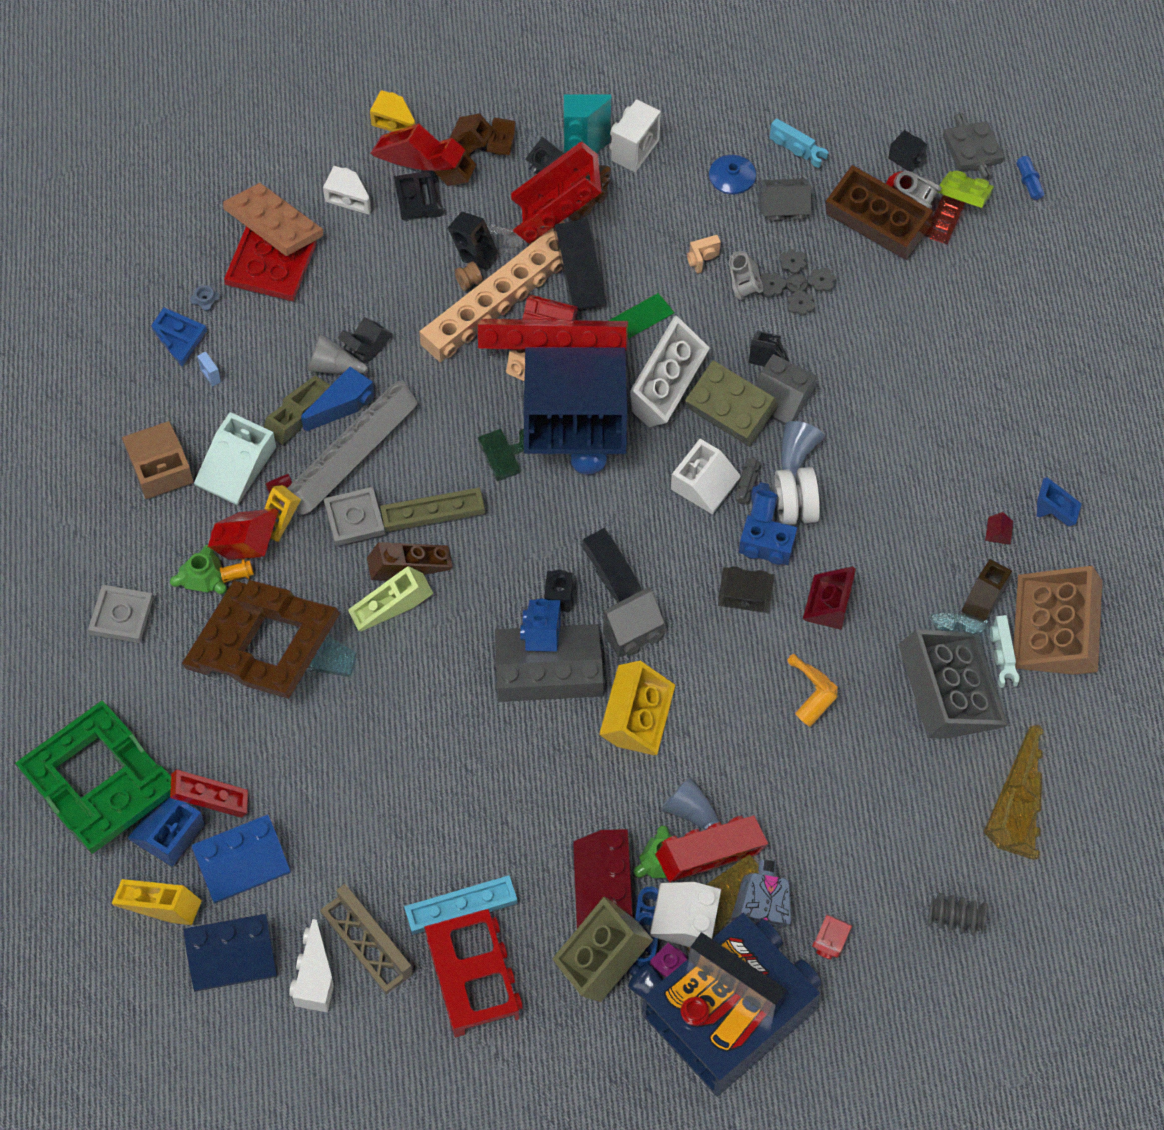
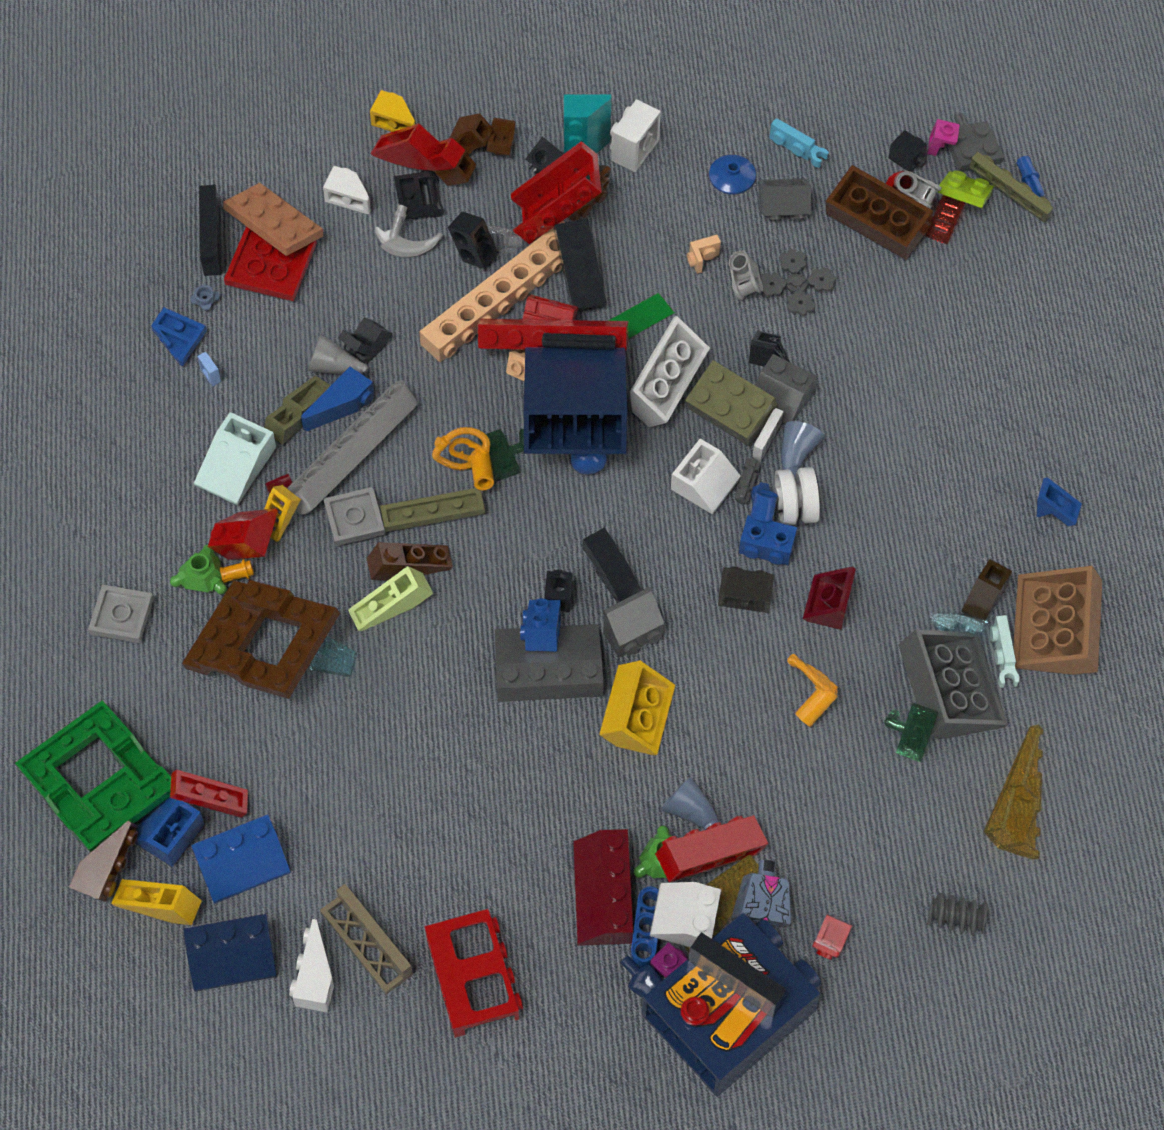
medium nougat slope [122,421,193,499] -> none
medium azure plate [404,875,518,935] -> none
medium nougat wheel [454,261,483,291] -> none
olive slope [552,897,653,1002] -> none
dark red slope [985,512,1013,545] -> none
none -> slope [69,821,138,902]
none -> black piece [199,185,221,276]
none -> light grey piece [375,205,443,257]
none -> light orange piece [432,427,494,490]
none -> black axle [542,333,616,350]
none -> white tile [752,408,783,462]
none -> clear green plate [884,703,938,762]
none -> dark pink bracket [927,119,960,156]
none -> olive plate [969,151,1054,223]

